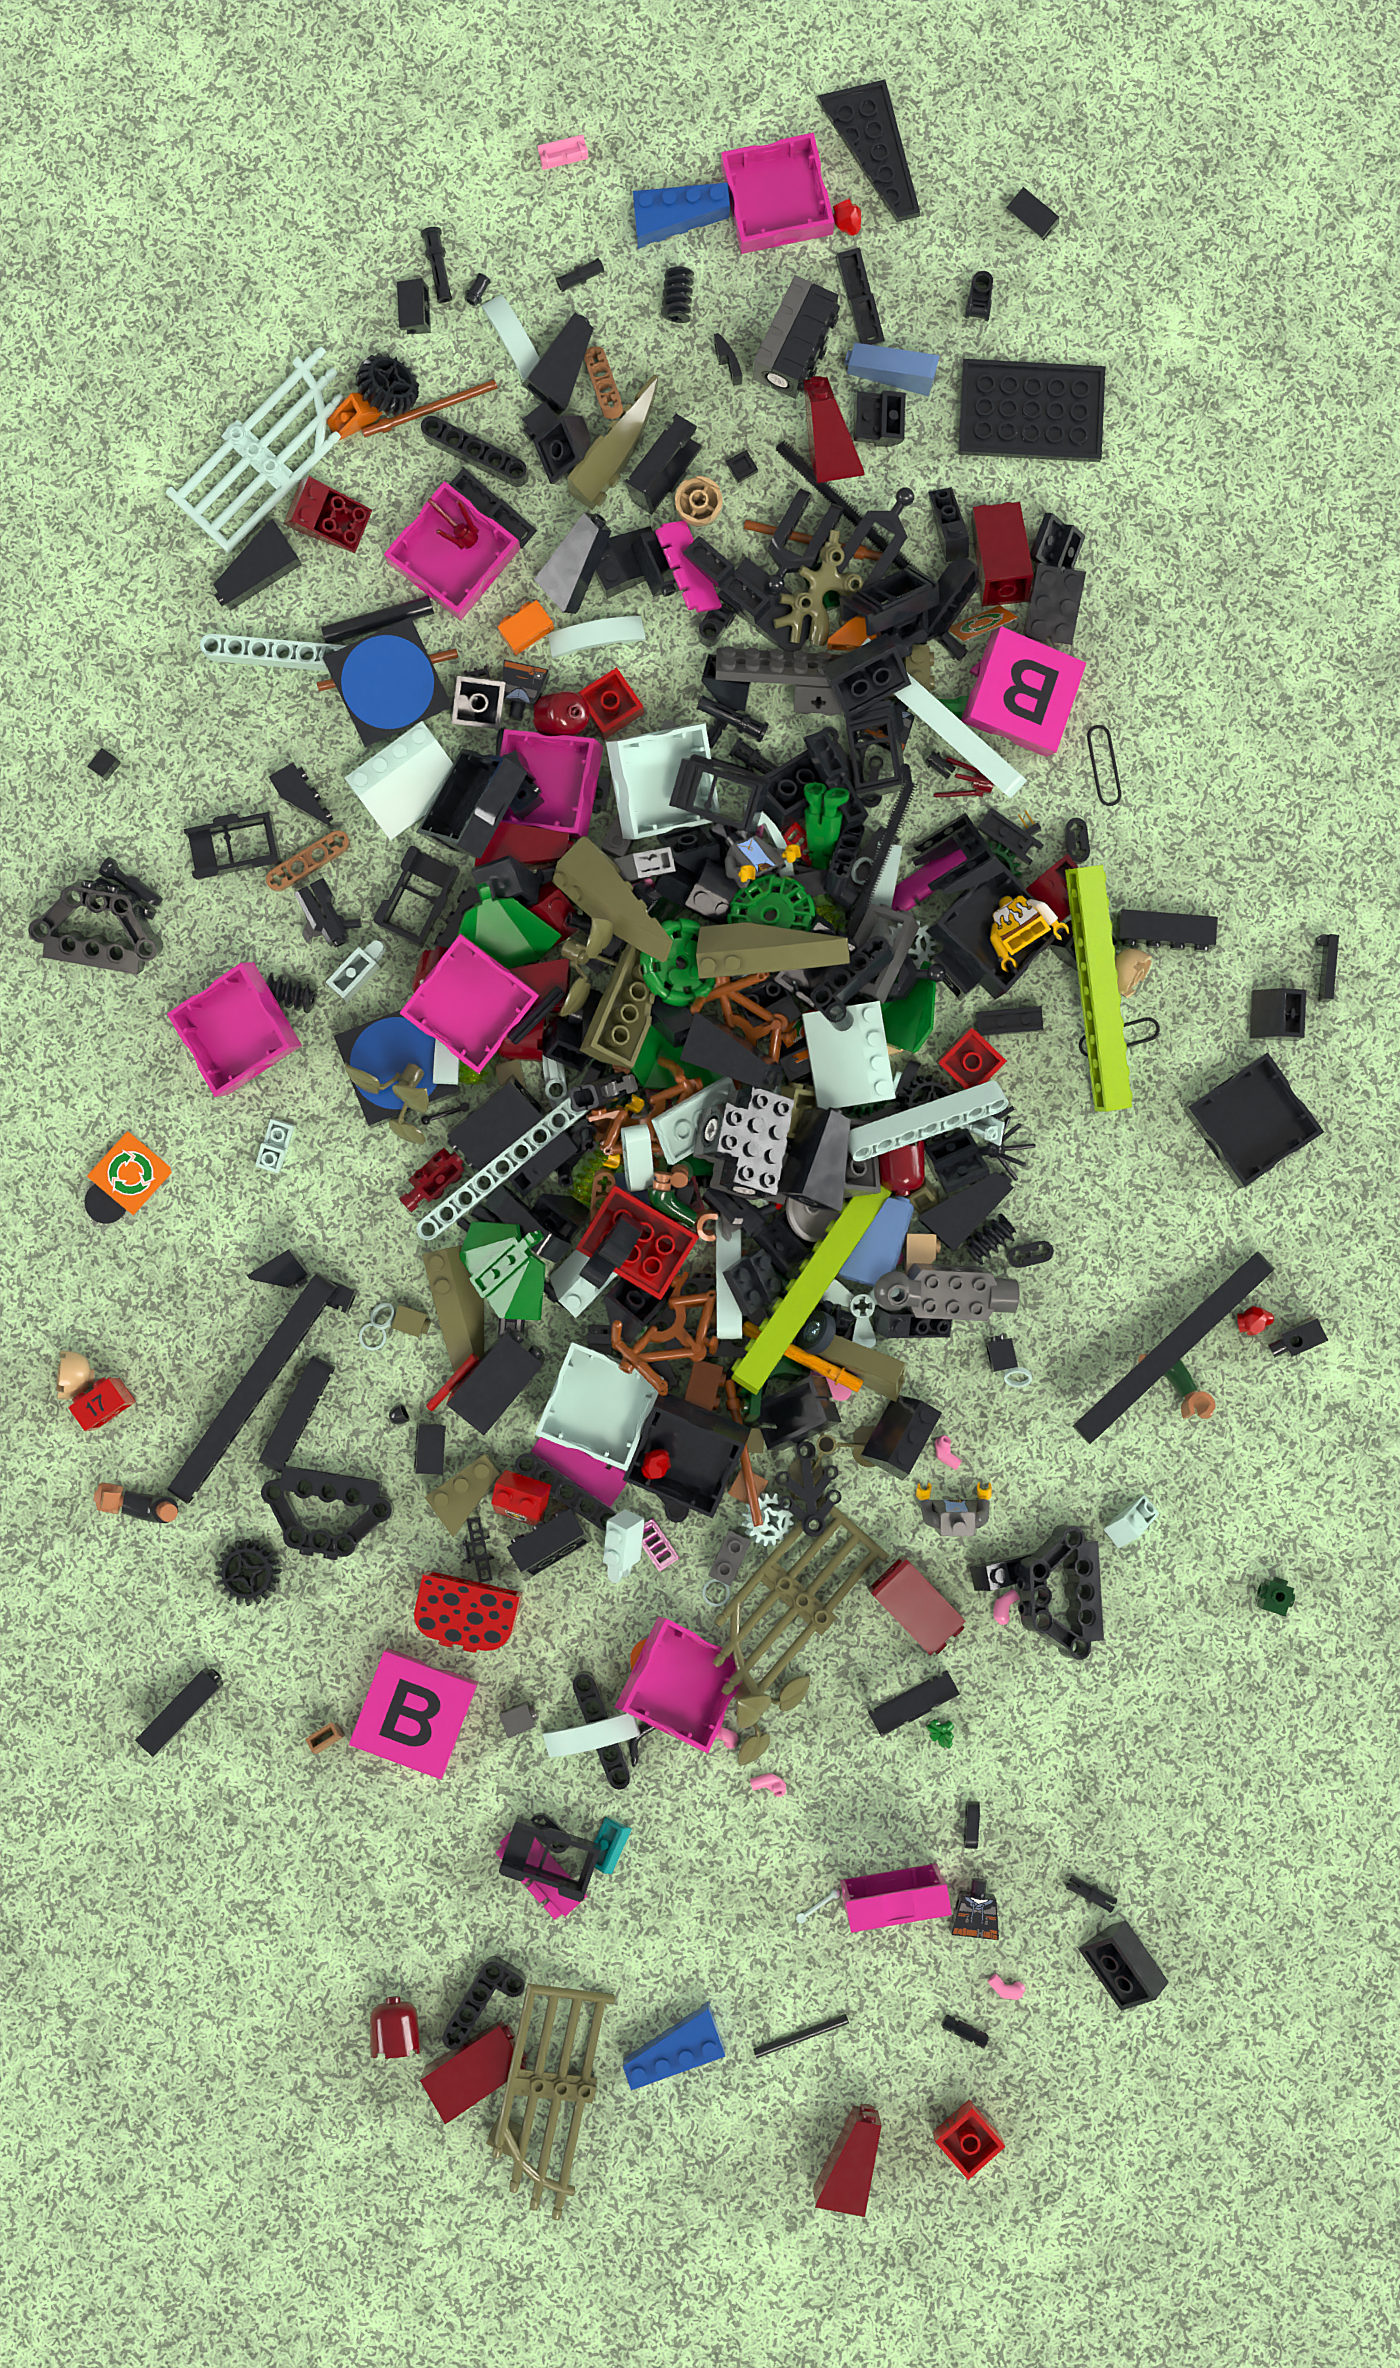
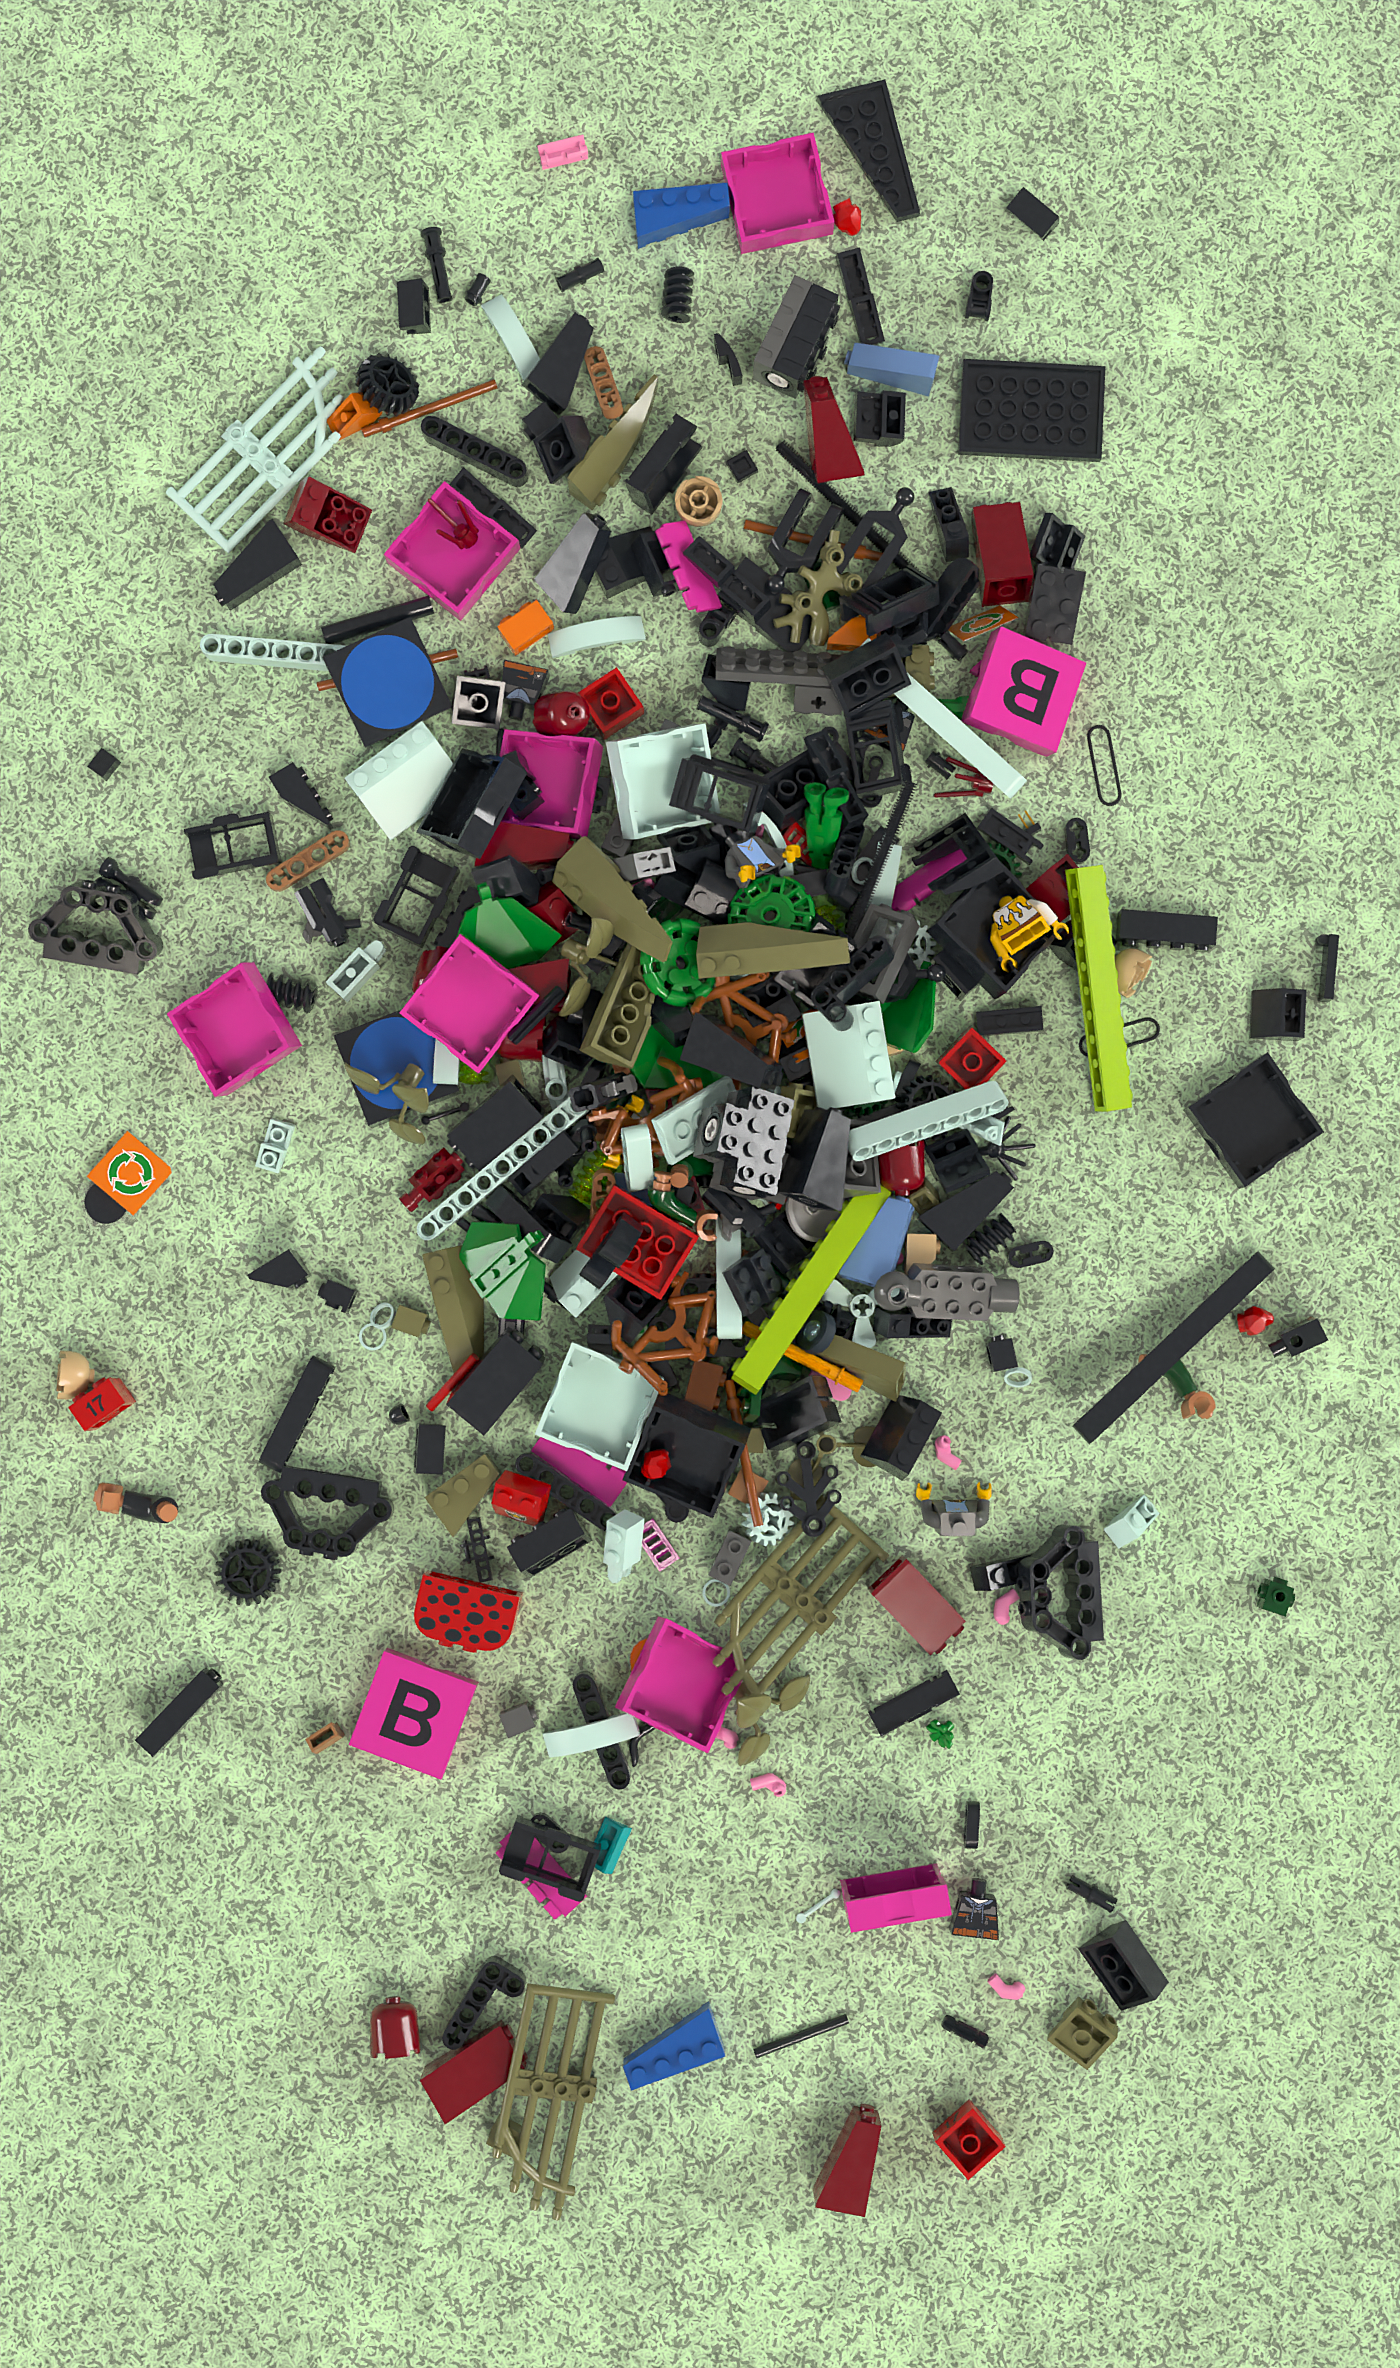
black beam [167,1273,338,1504] -> none
none -> olive plate [1047,1996,1119,2070]

